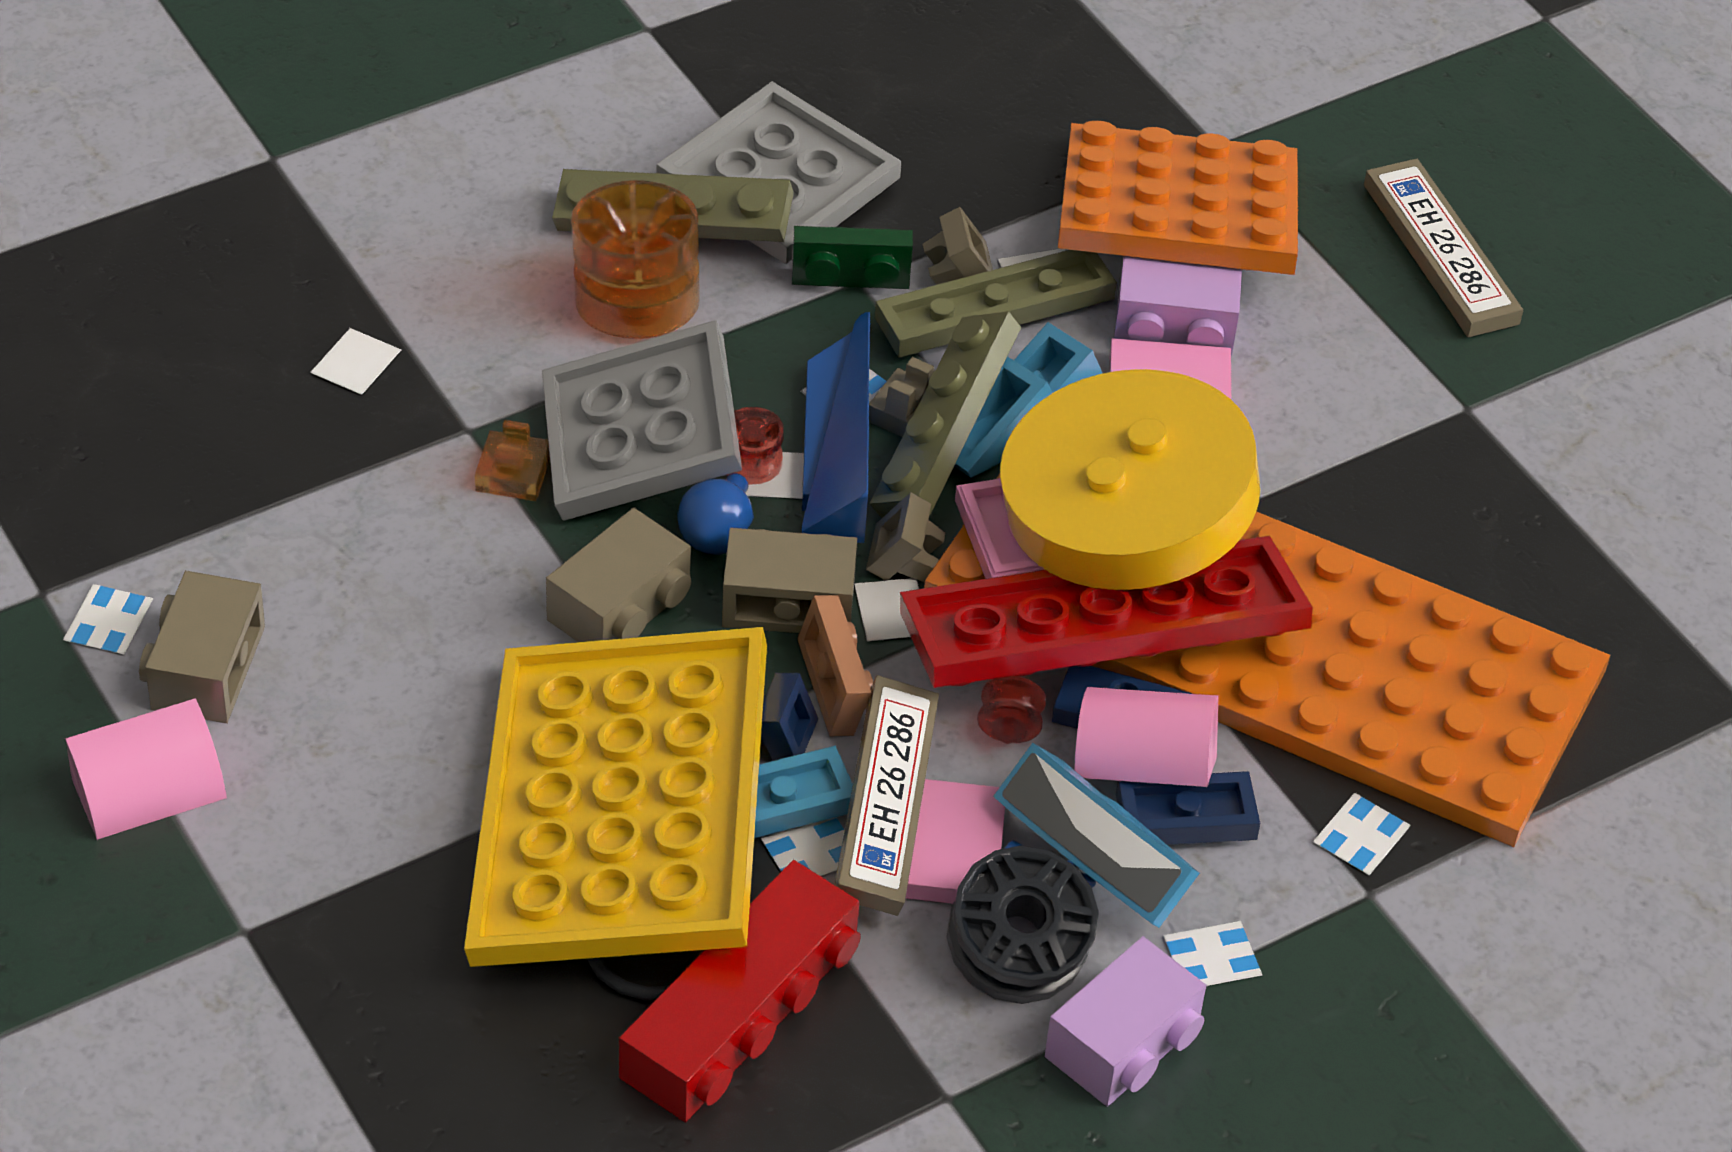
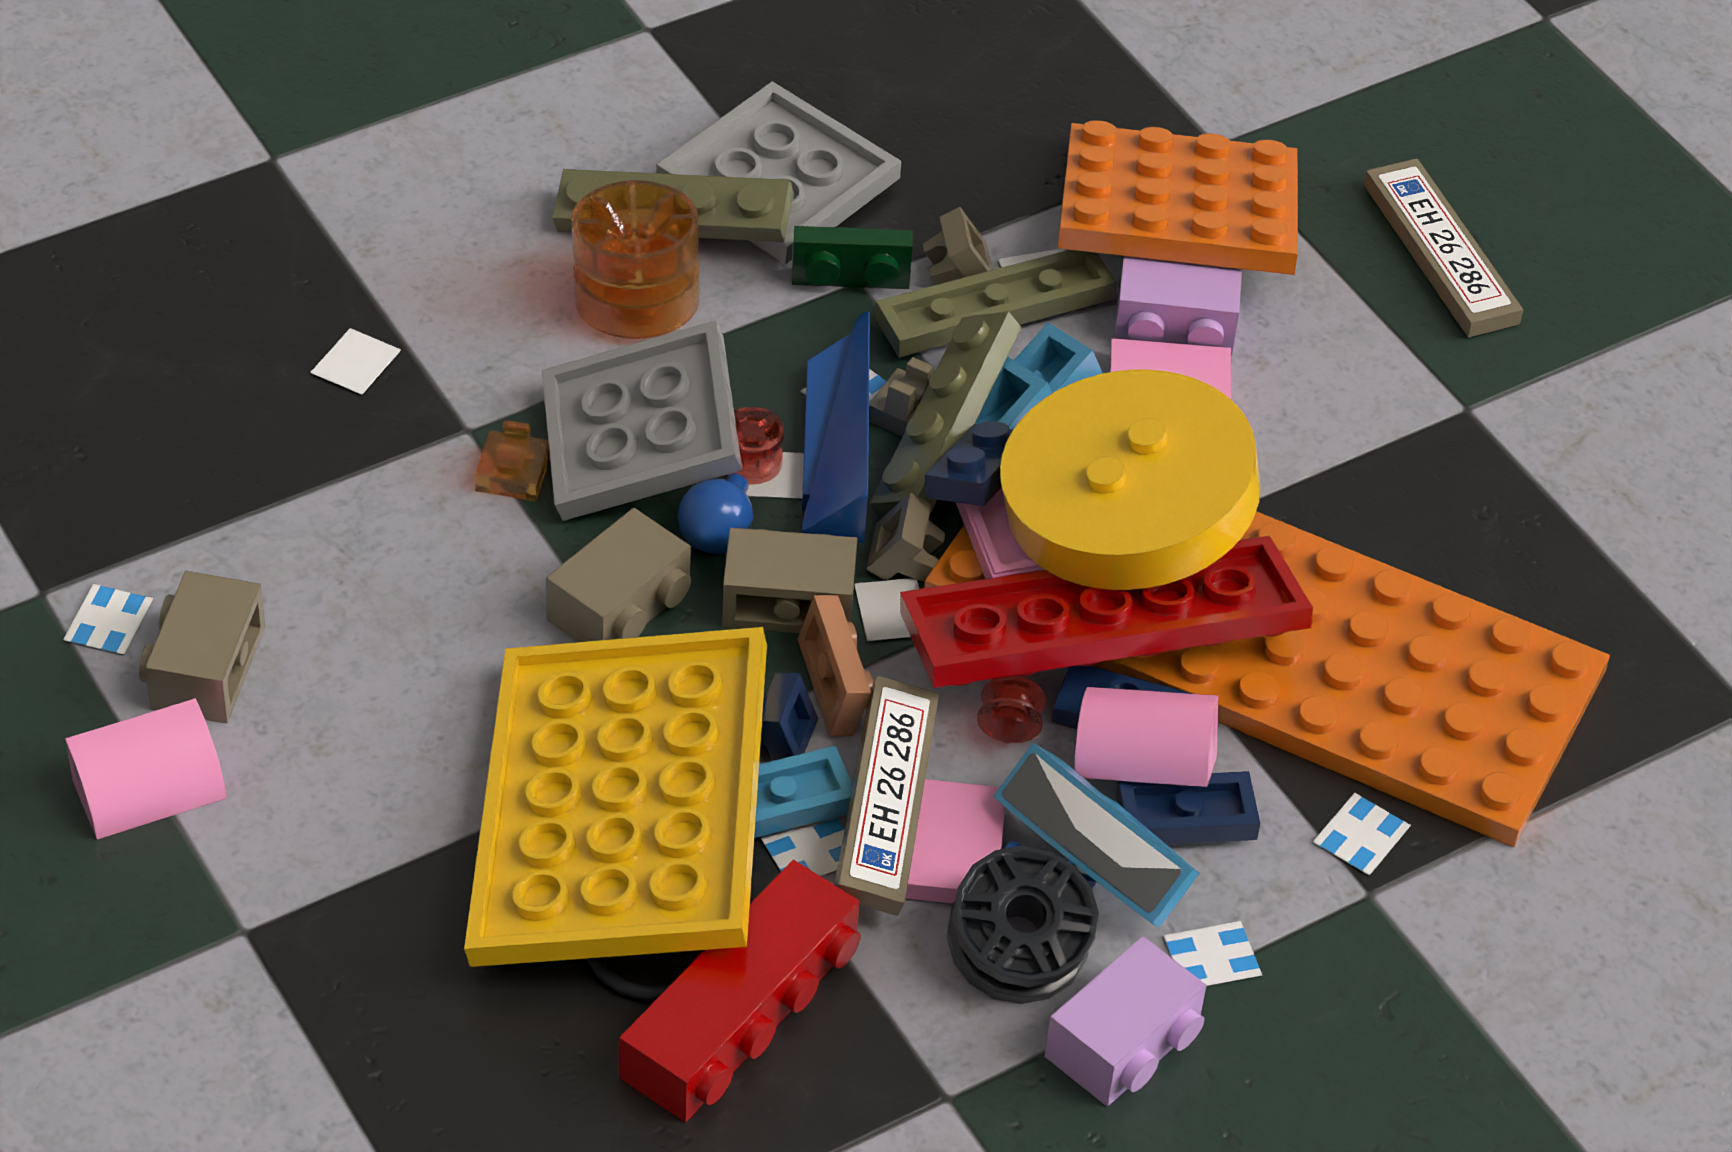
none -> dark blue plate [925,421,1013,506]

